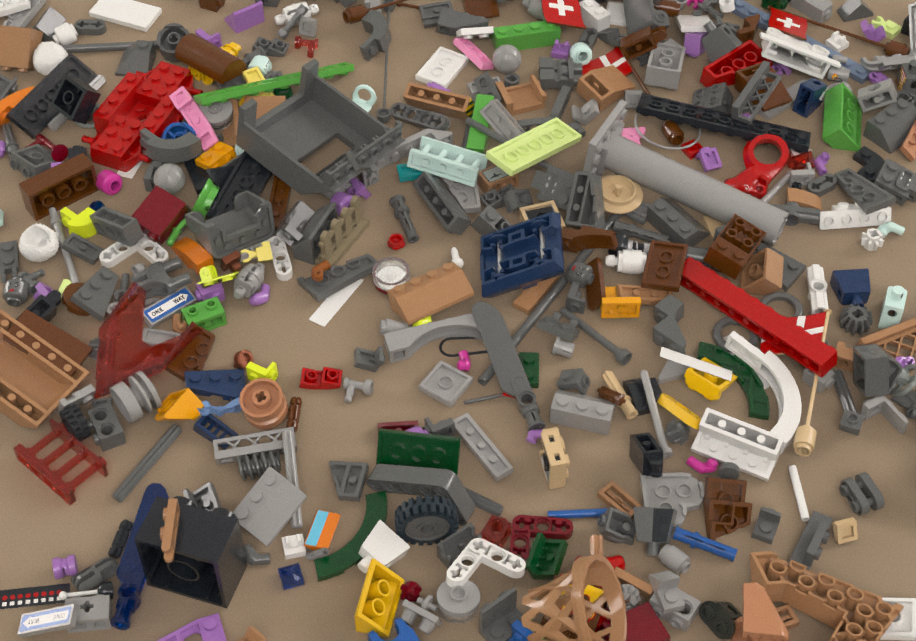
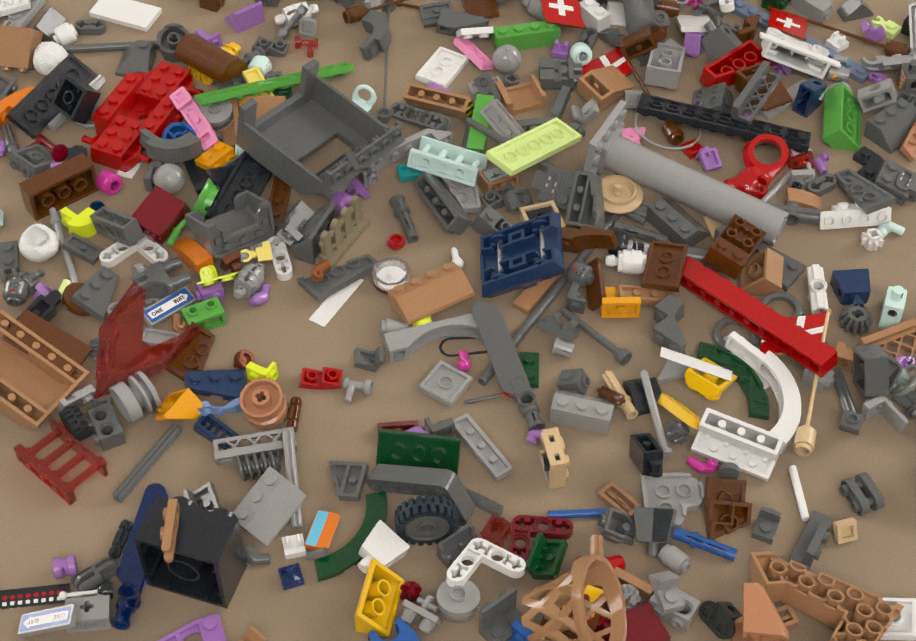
dark grey bar [113,273,133,302] -> none

